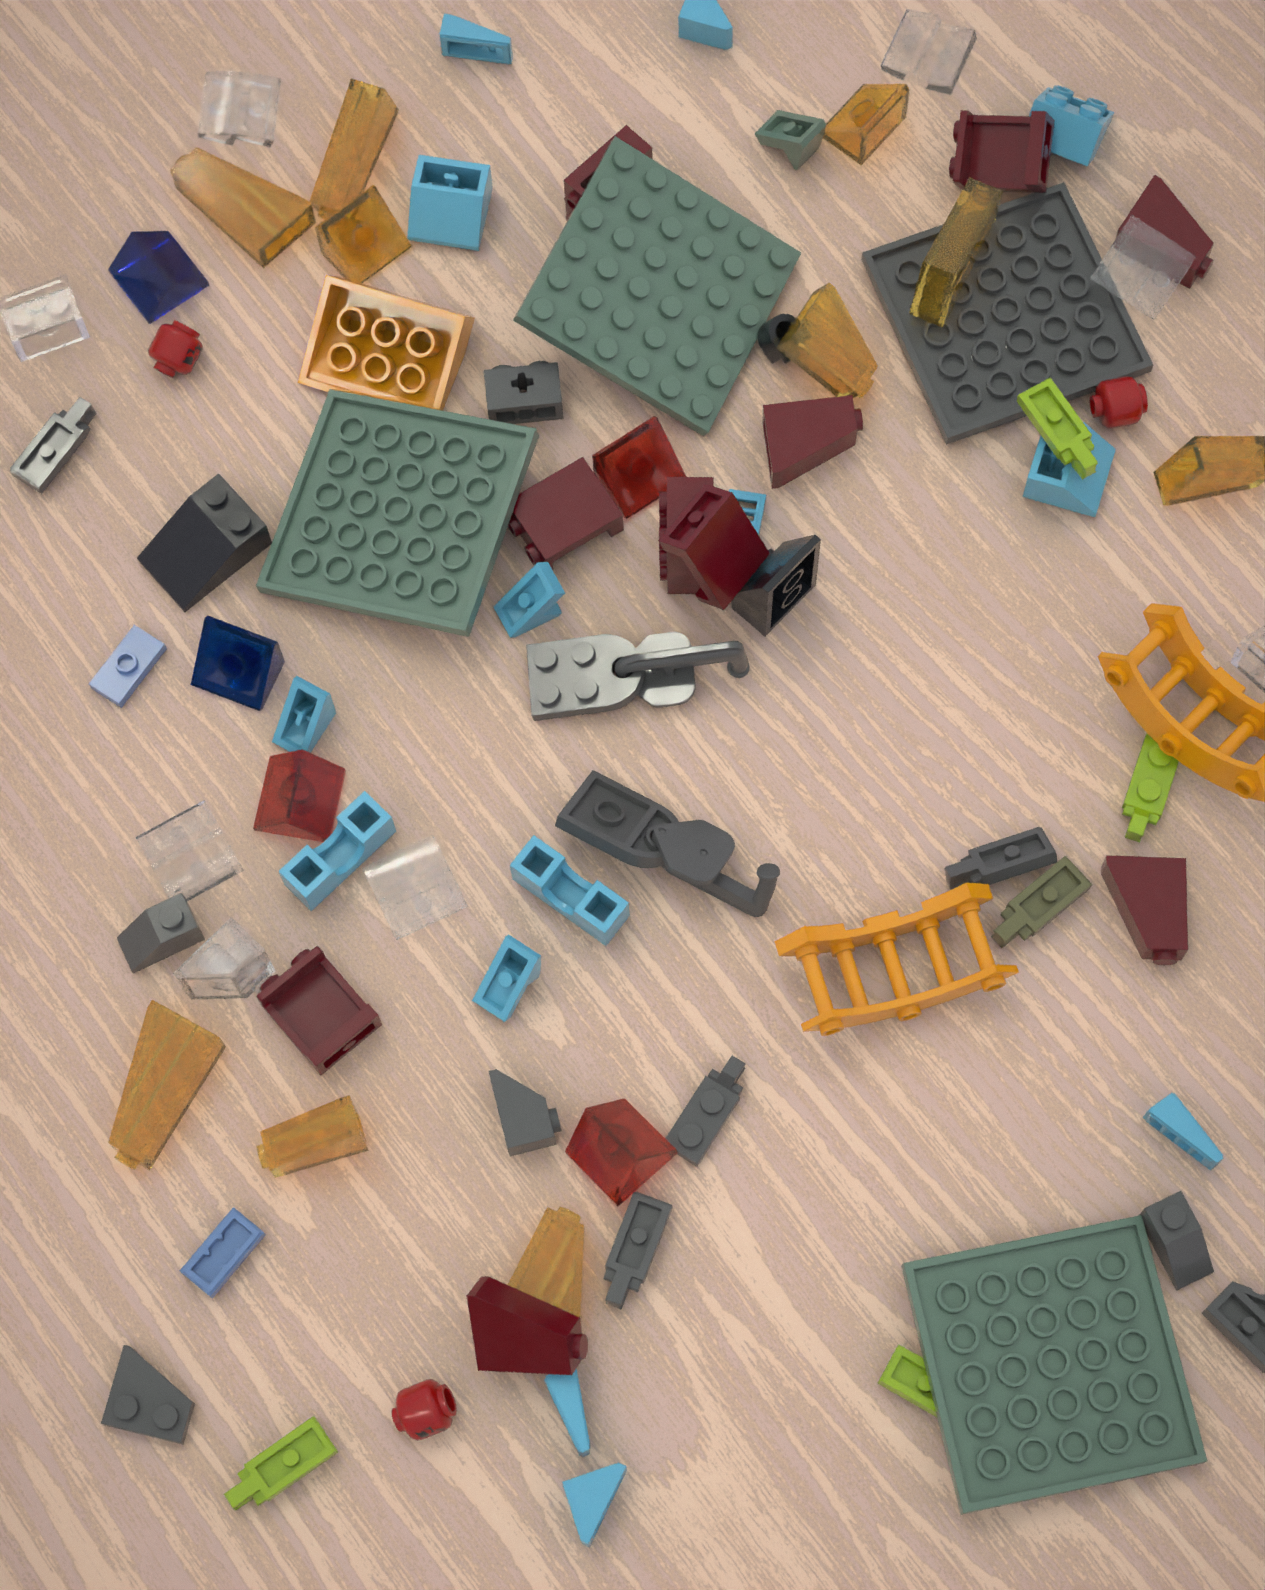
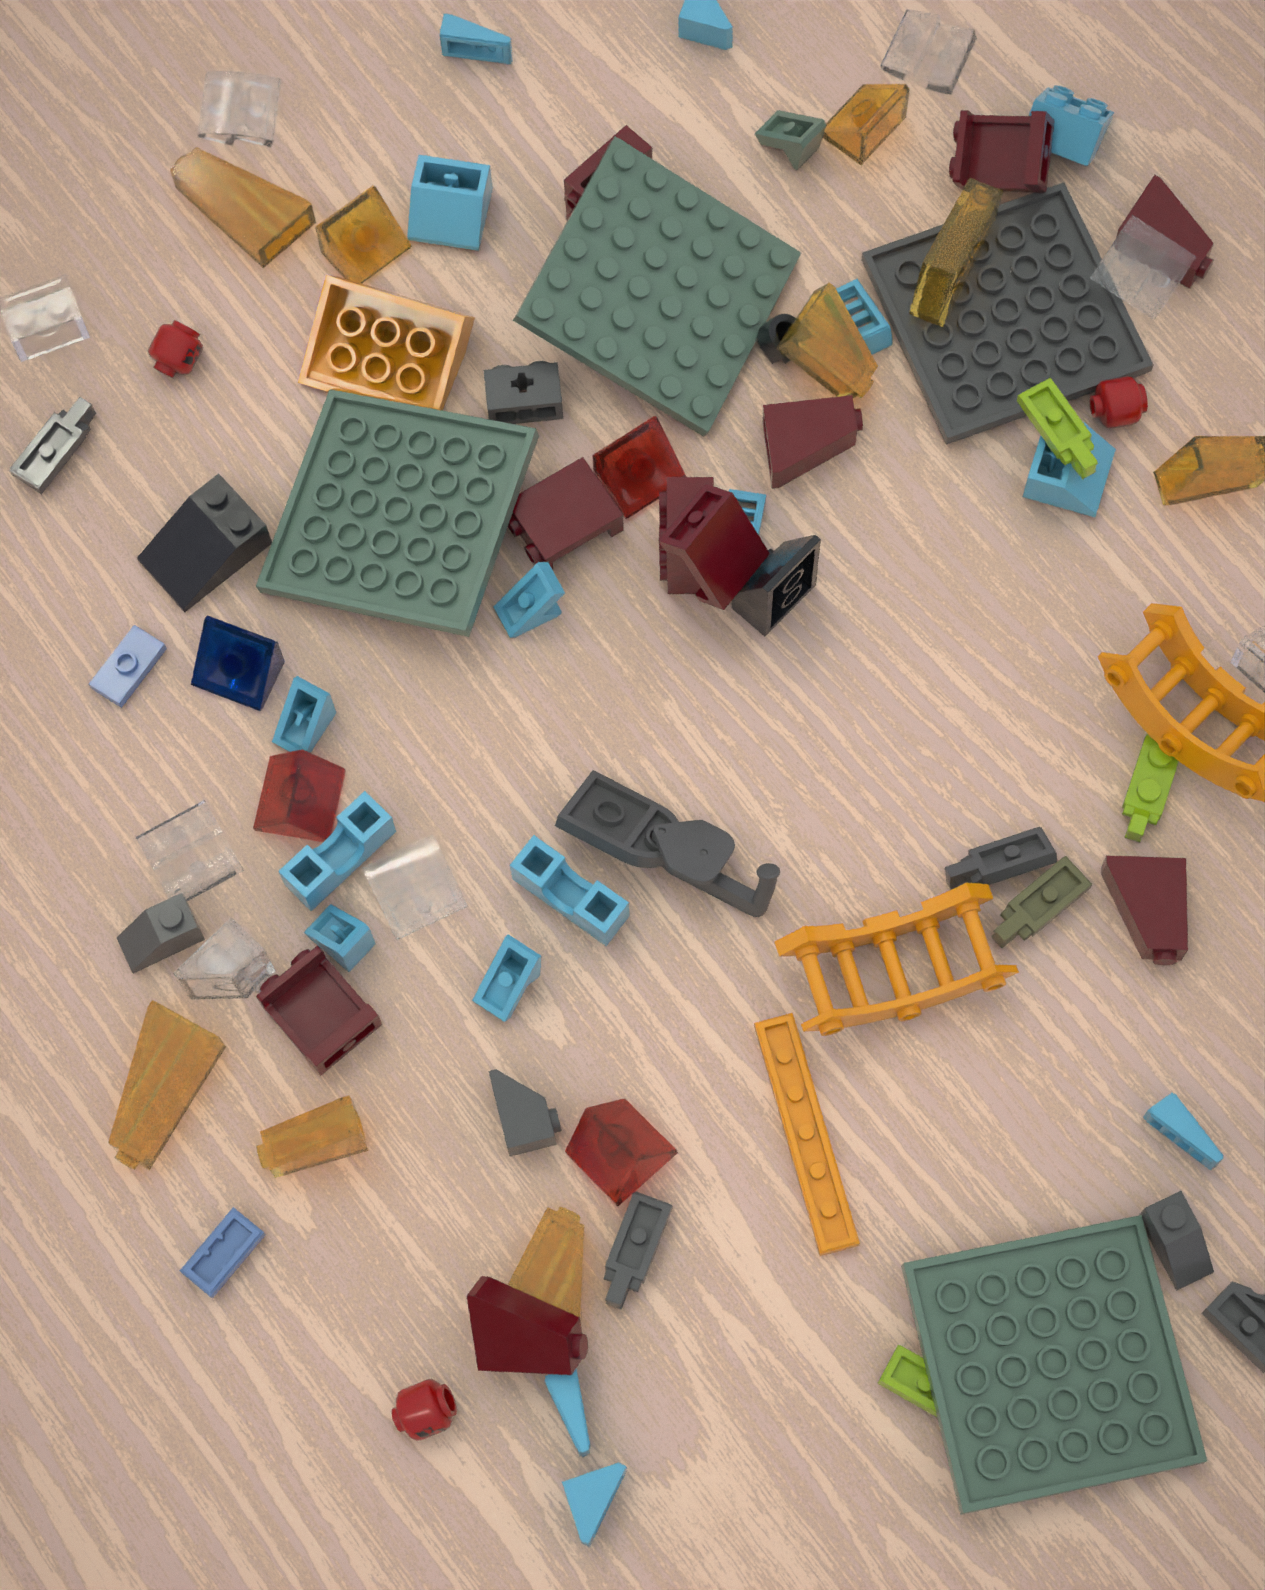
dark grey wing [101,1345,195,1445] -> none
clear blue slope [108,231,209,324] -> none
lime hinge [224,1416,338,1511] -> none
clear yellow slope [309,78,399,223] -> none
plate [526,632,750,721] -> none
dark grey hinge [663,1055,746,1166] -> none
none -> medium azure slope [304,904,376,972]
none -> light orange tile [754,1013,860,1256]
none -> medium azure slope [825,279,893,359]

